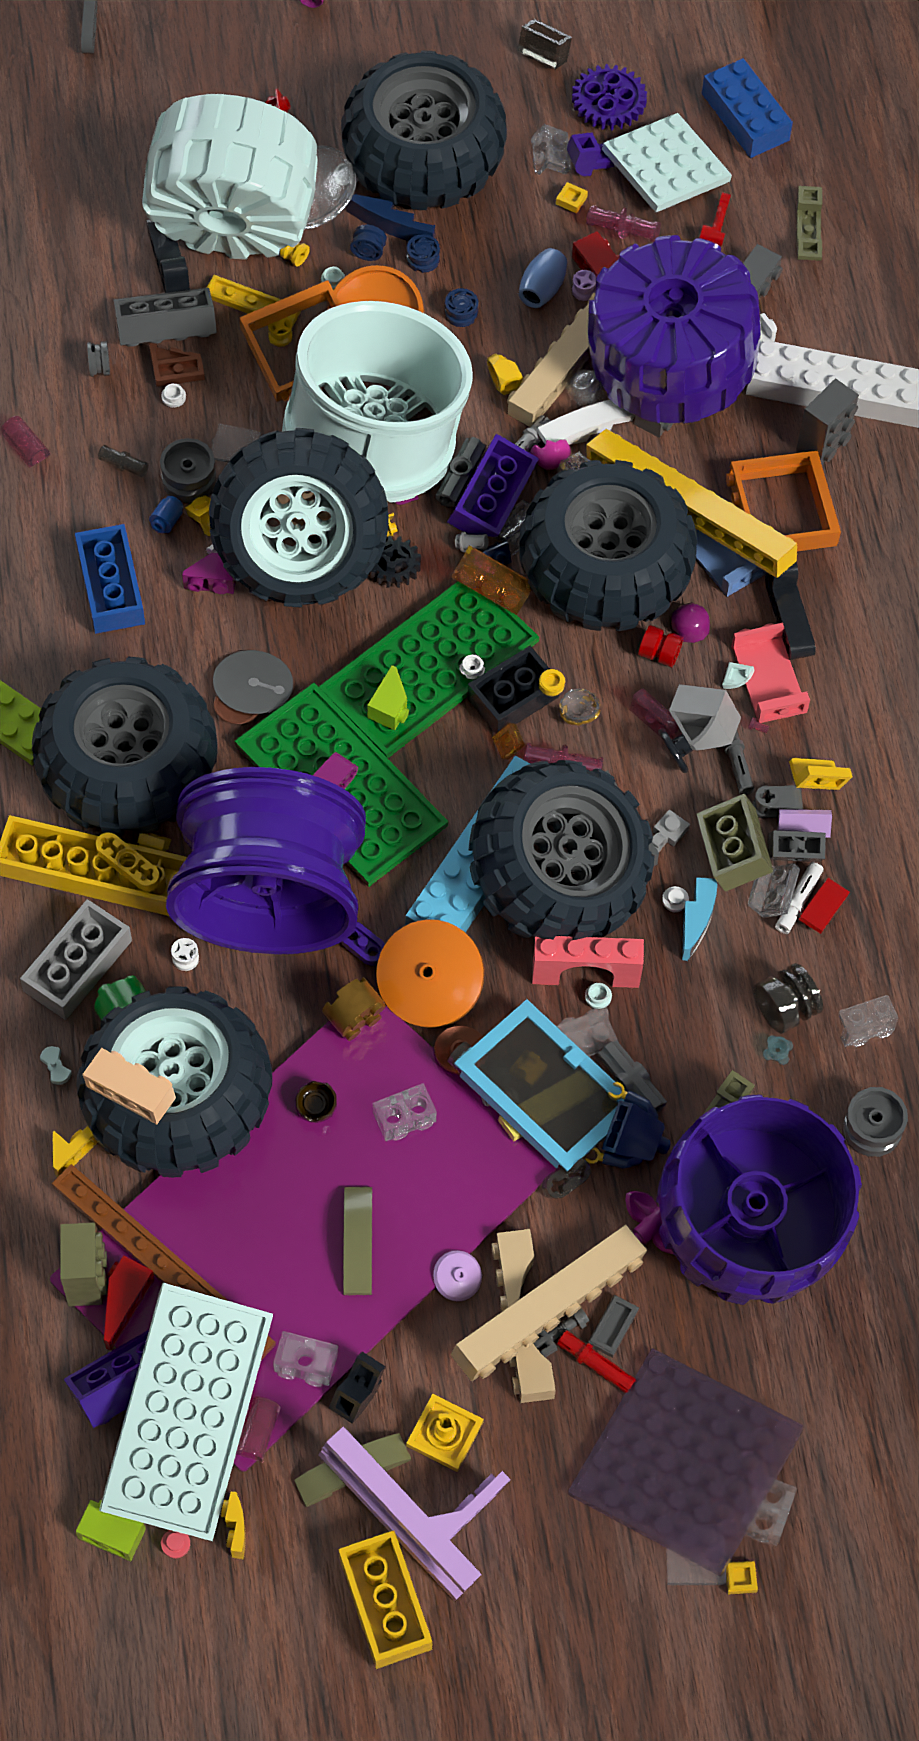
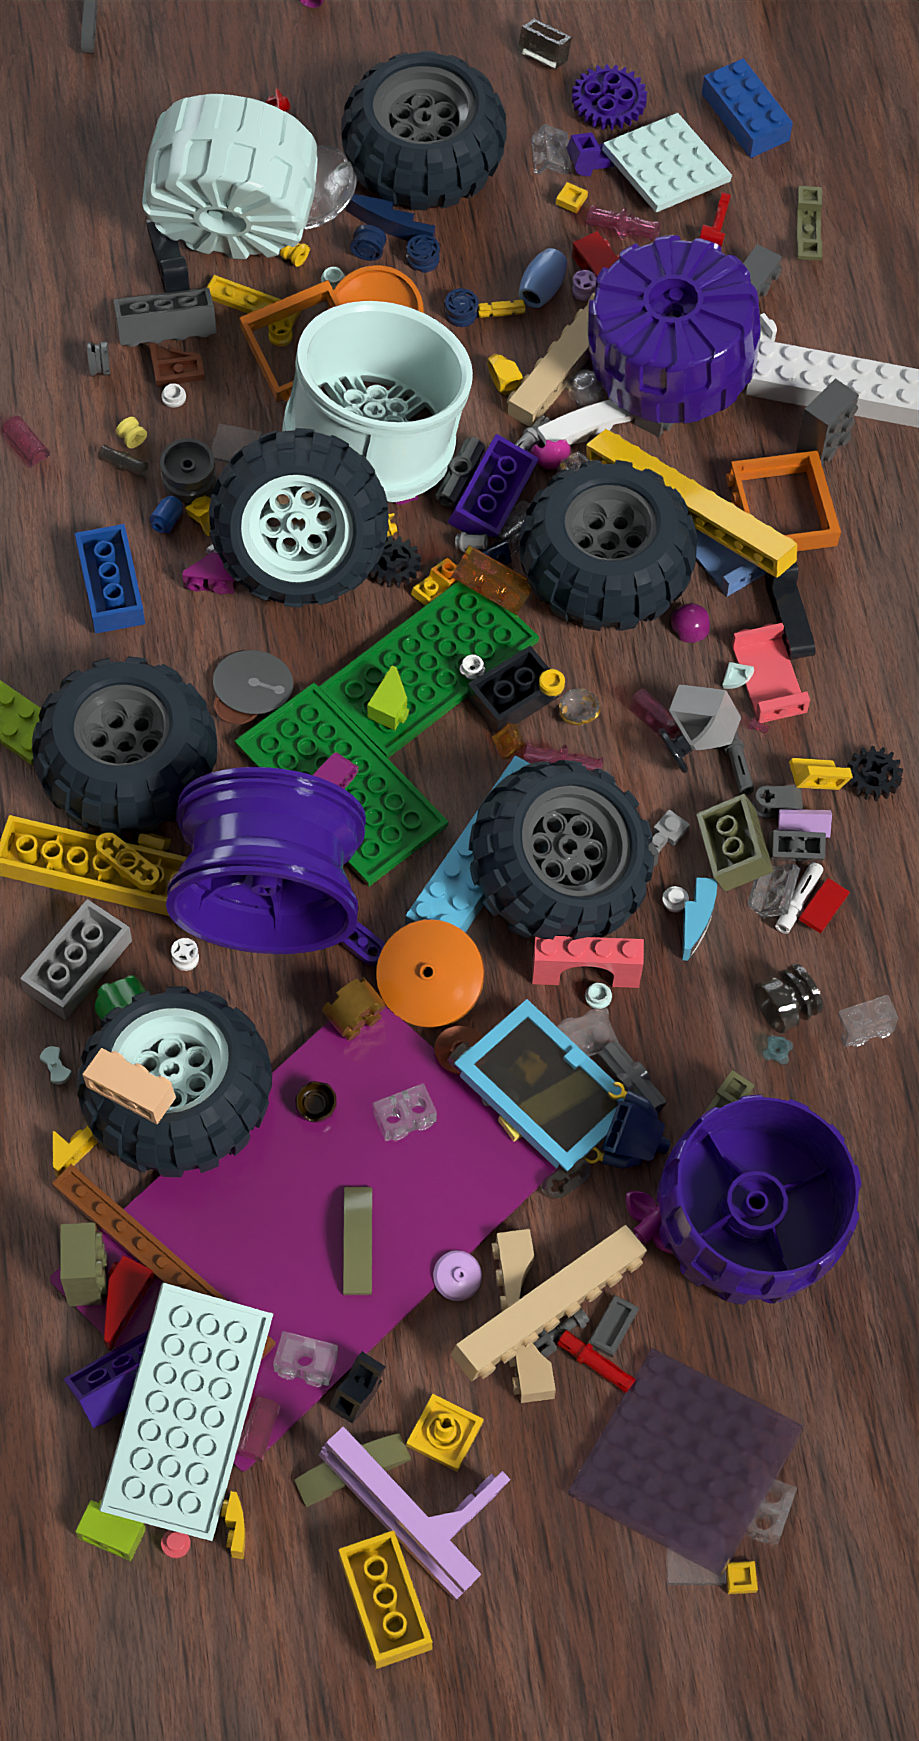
red wheel [638,625,684,668] -> none
dark grey wheel [843,1087,908,1157] -> none
none -> light yellow wheel [116,417,147,448]
none -> yellow slope [411,558,465,606]
none -> yellow axle [478,300,525,318]
none -> black gear [847,746,903,801]

